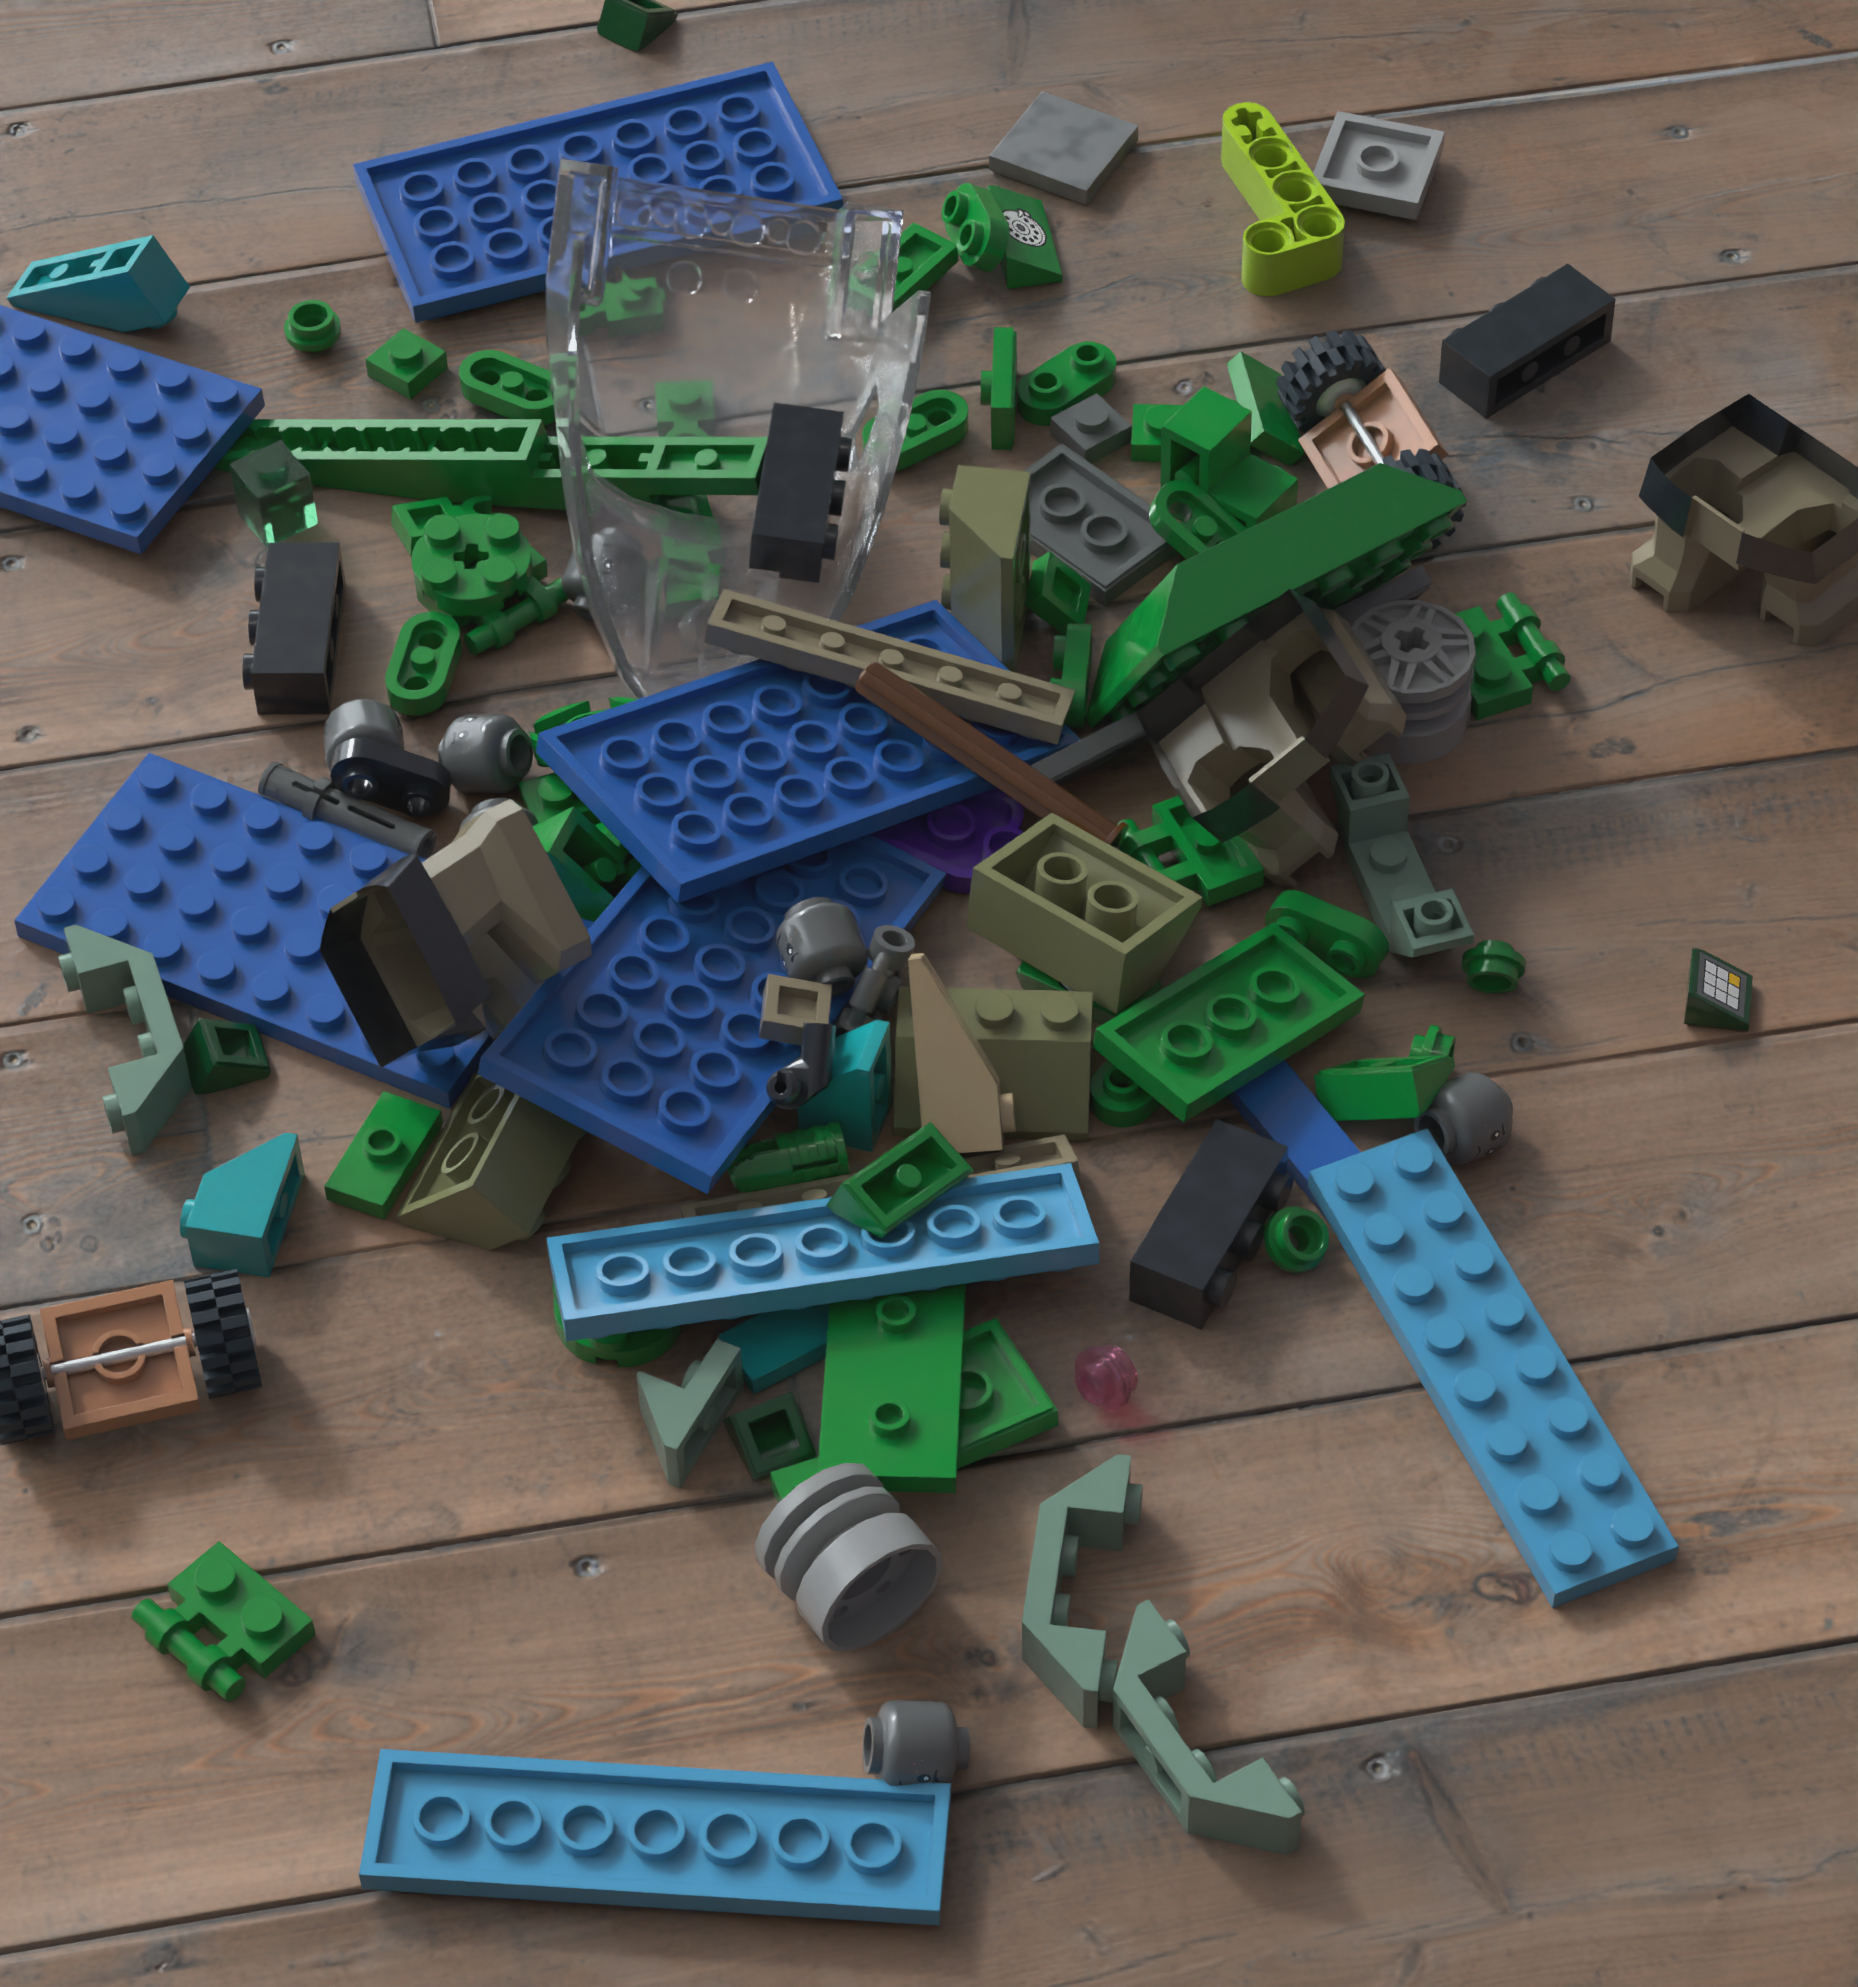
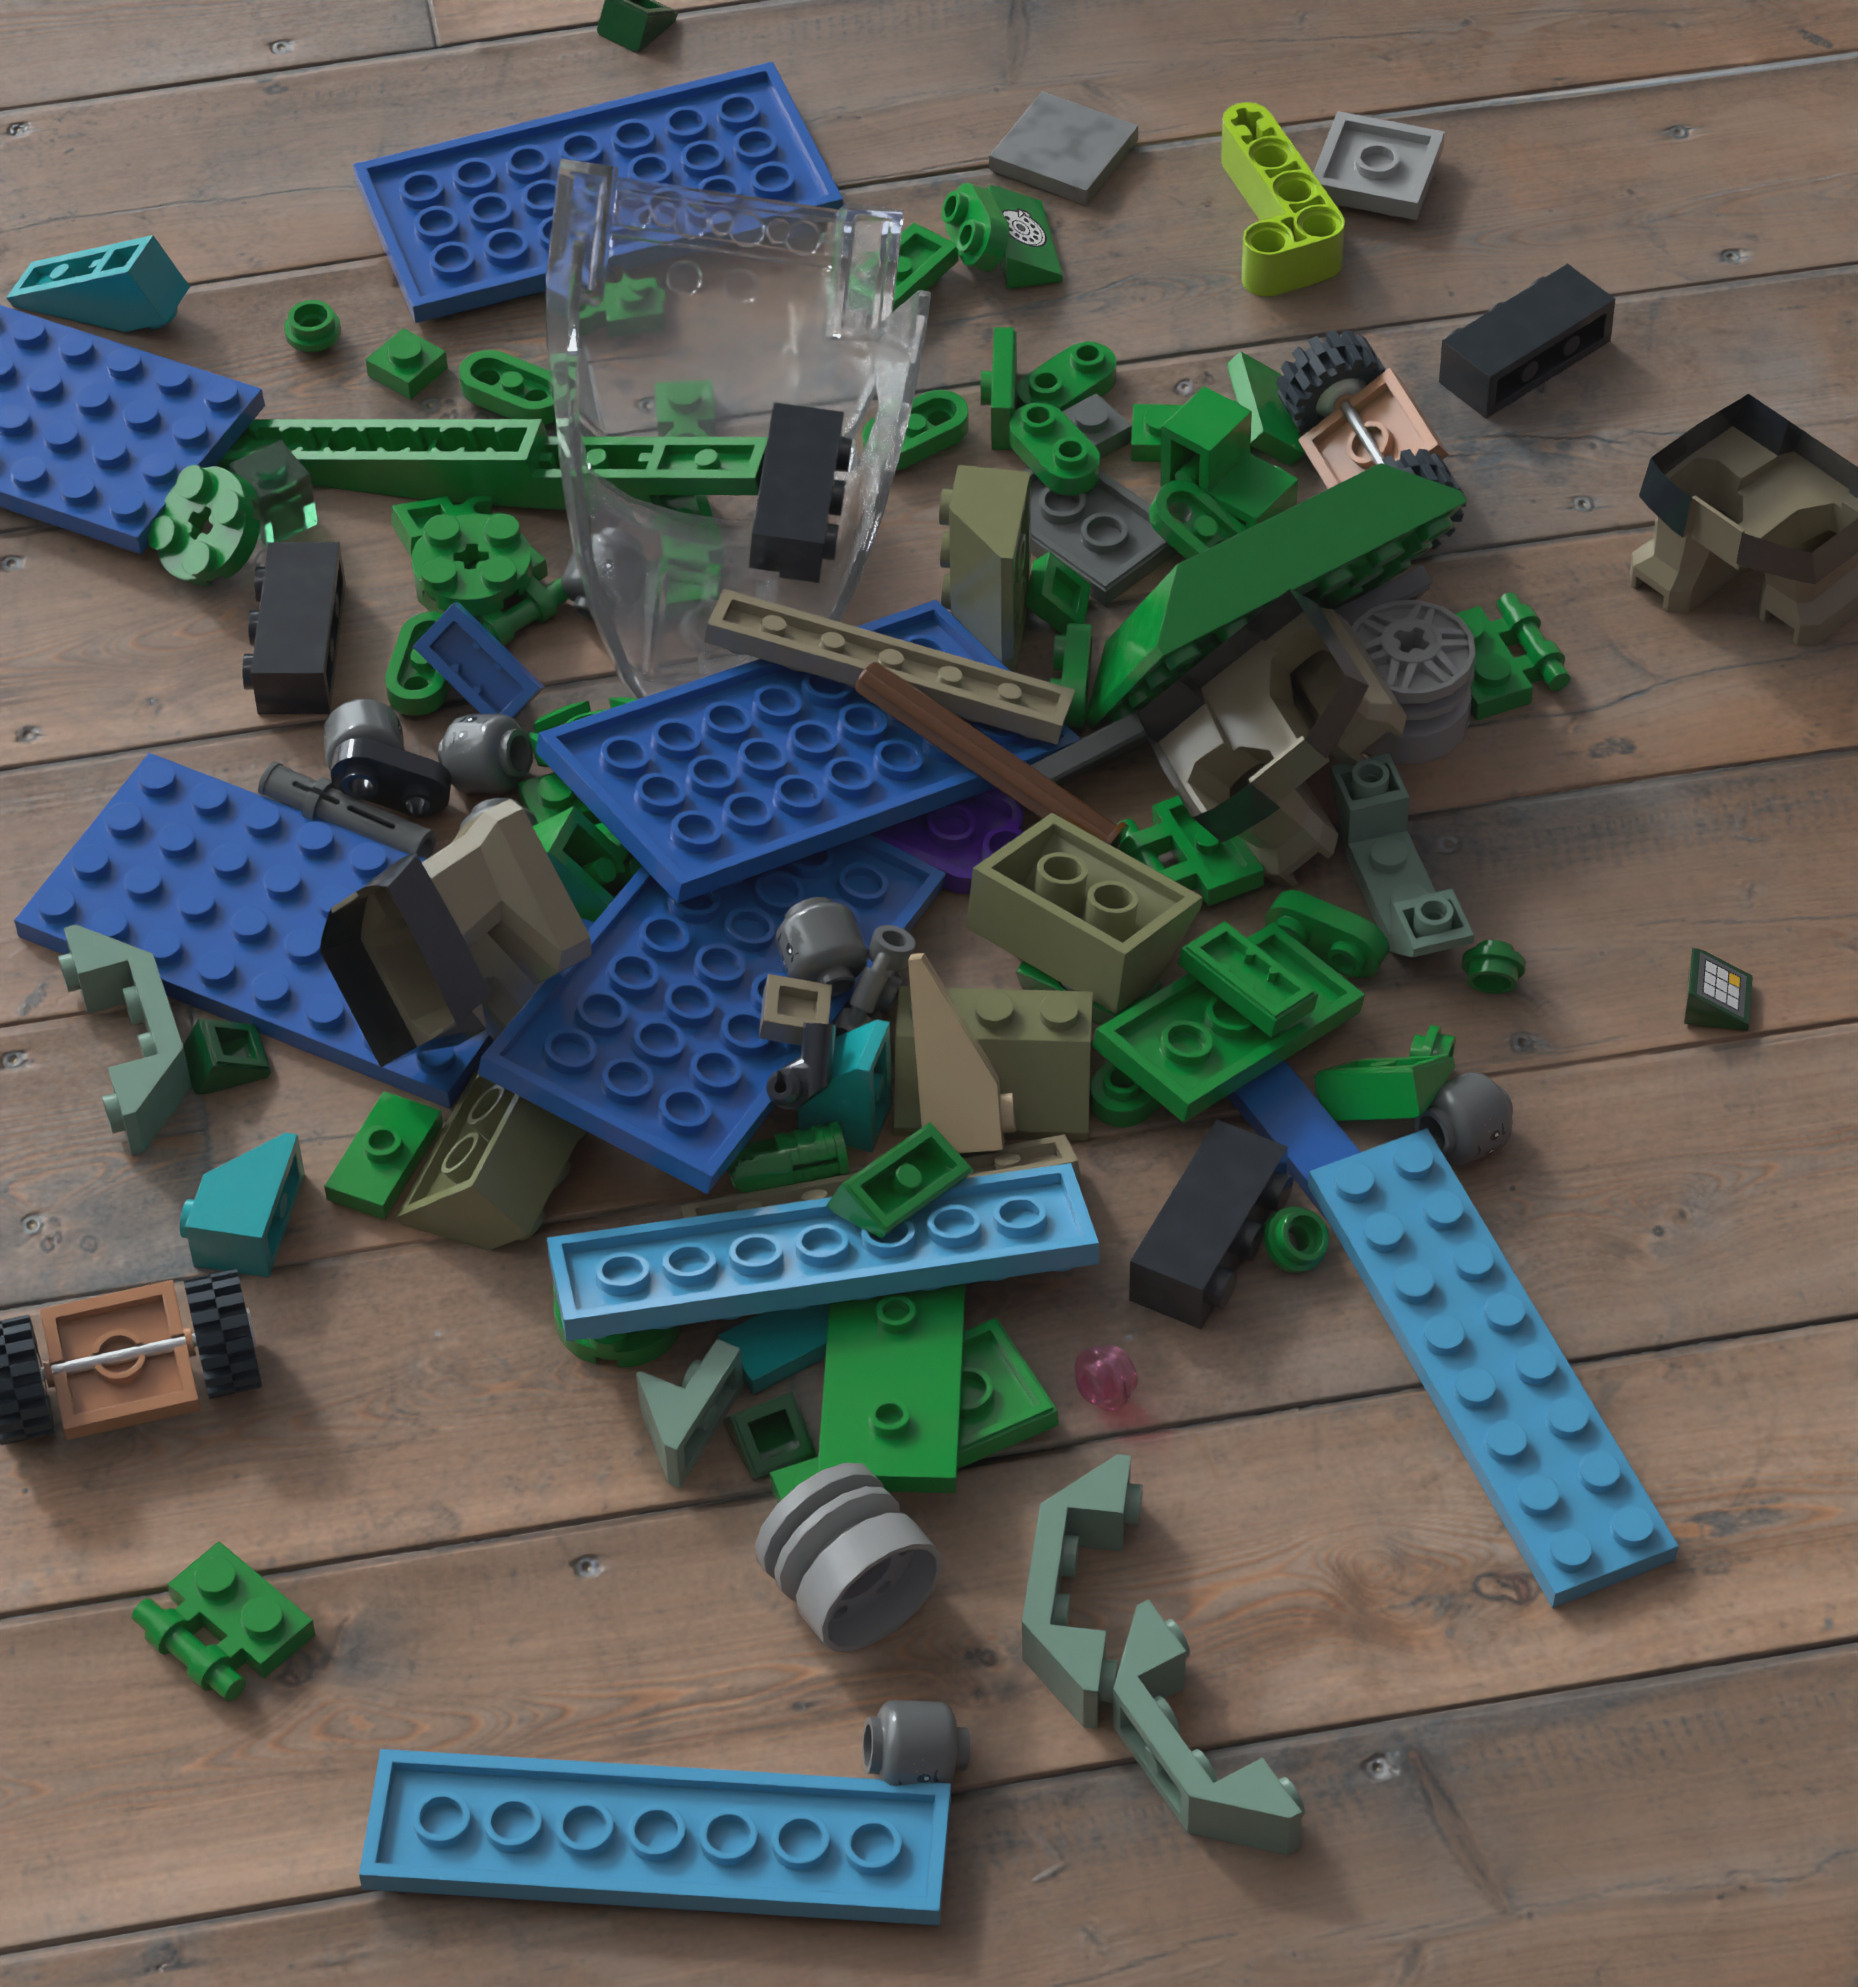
none -> green plate [148,465,261,587]
none -> blue tile [413,602,545,719]
none -> green plate [1009,403,1100,495]
none -> green plate [1178,921,1318,1037]

